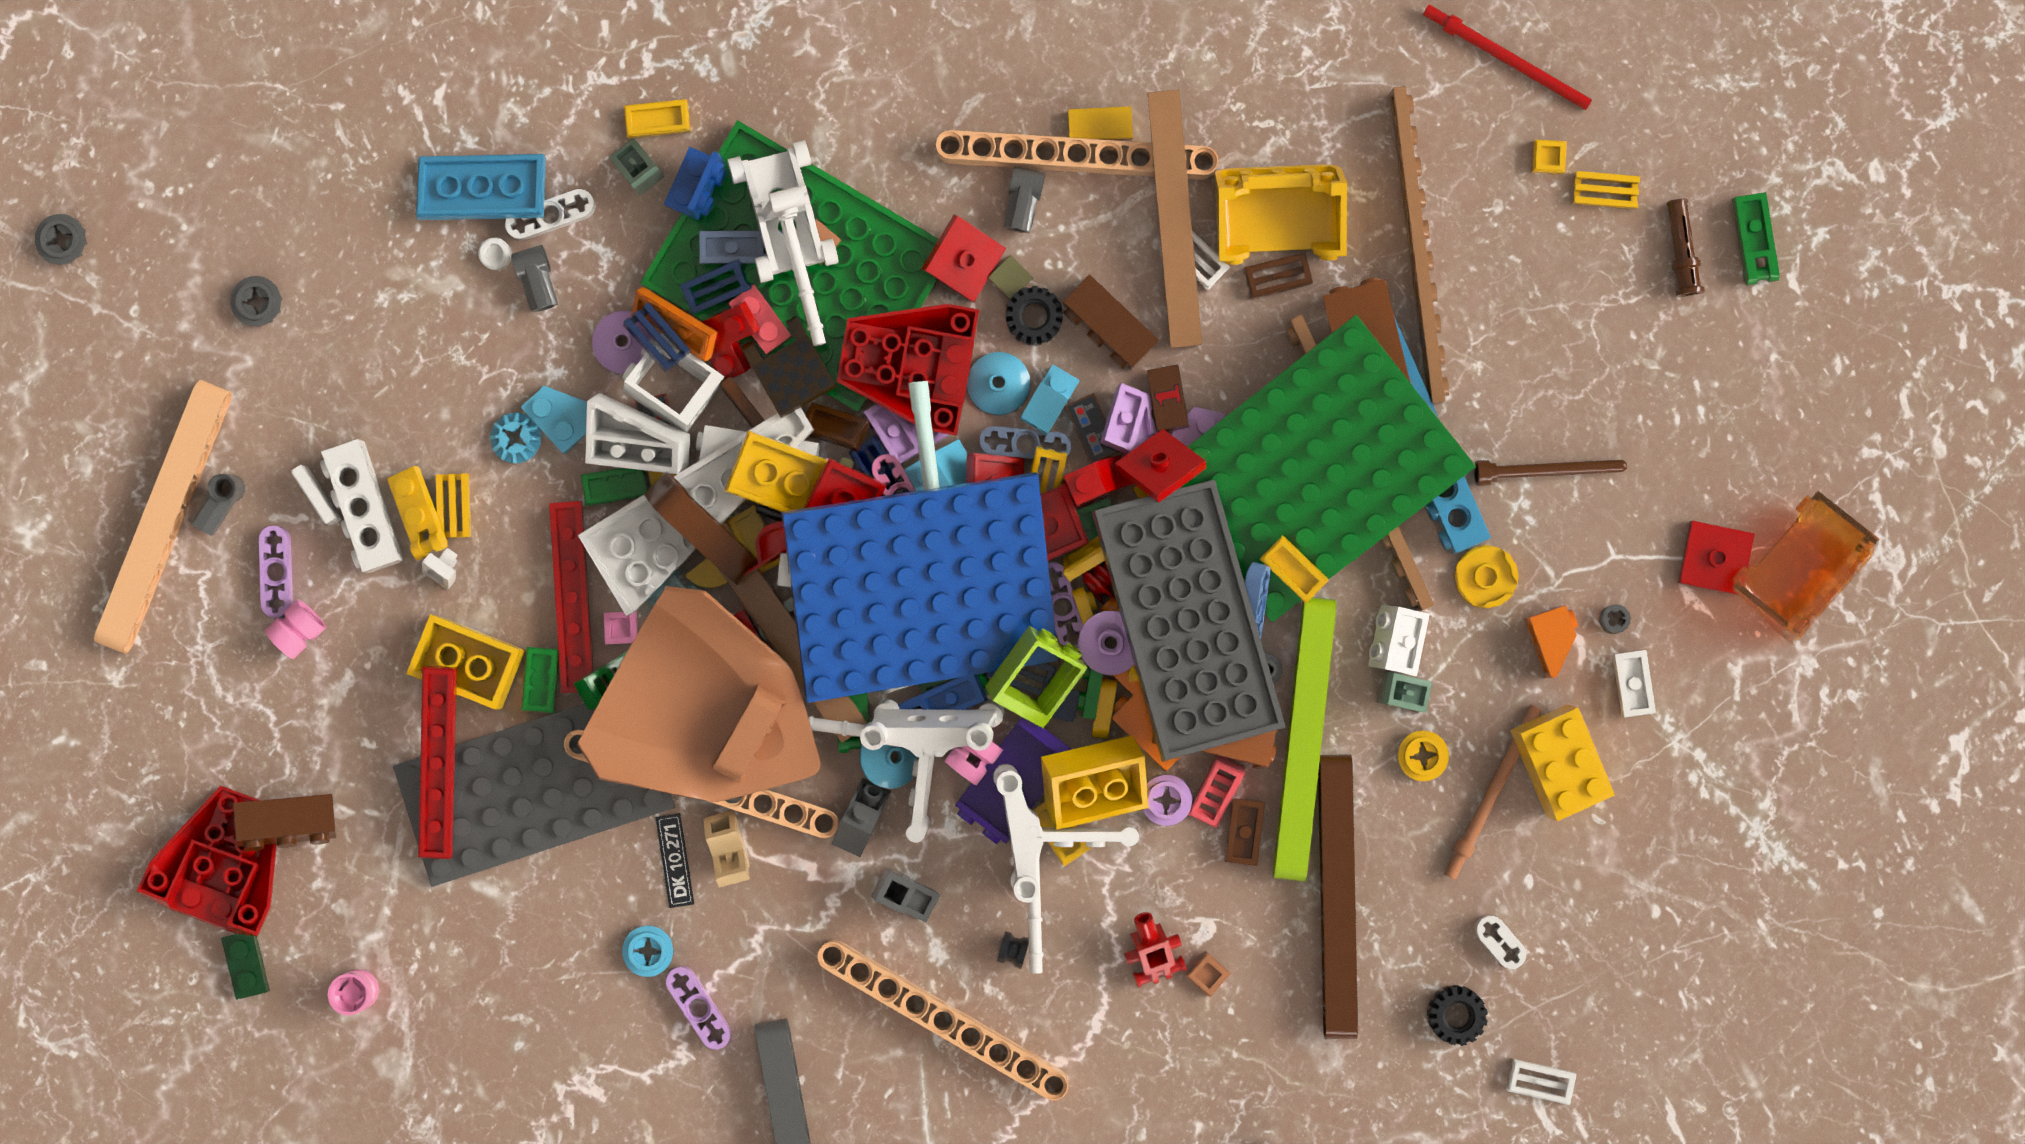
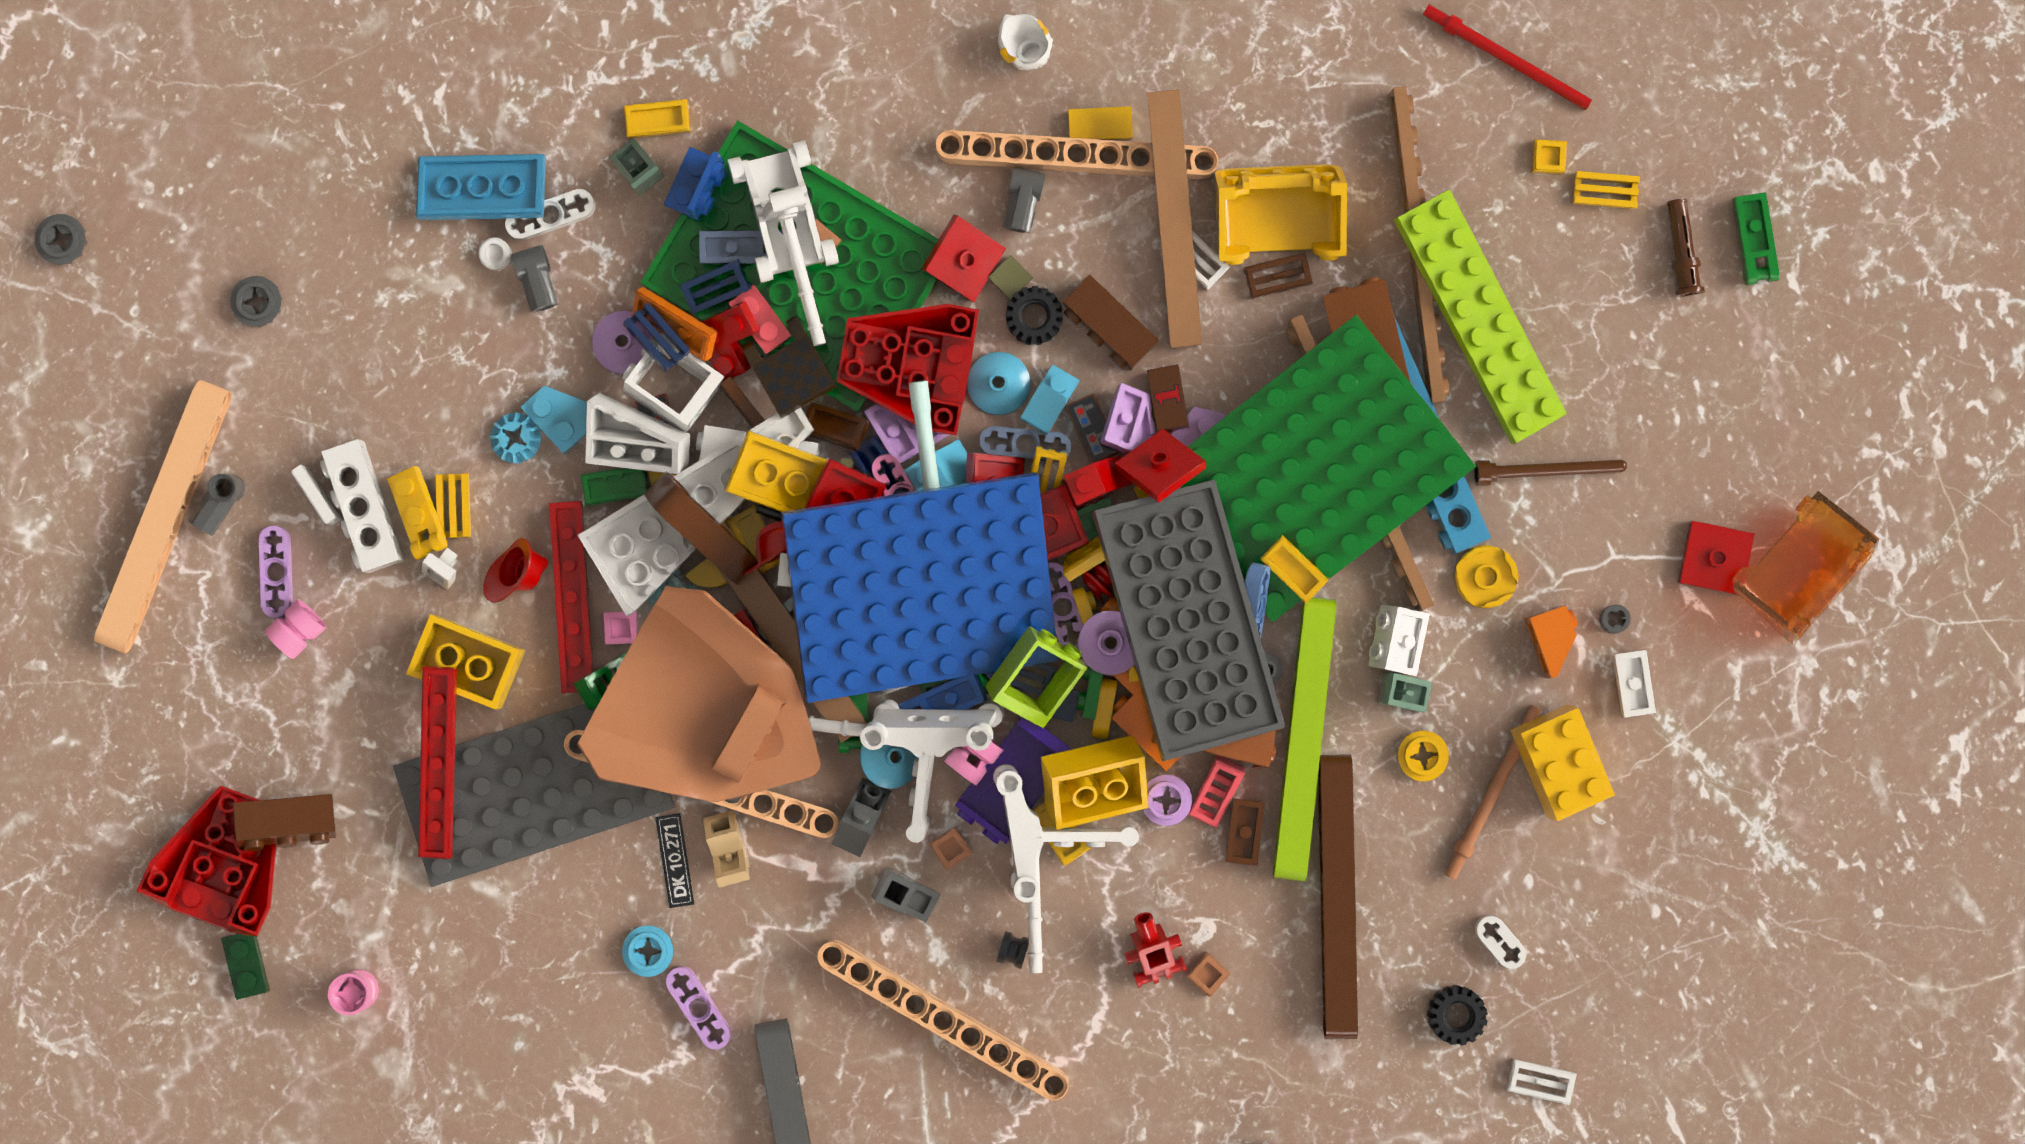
green plate [521,647,559,713] -> none
none -> red piece [483,538,549,603]
none -> nougat tile [929,826,973,870]
none -> white hair [998,14,1053,71]
none -> lime plate [1393,189,1567,445]

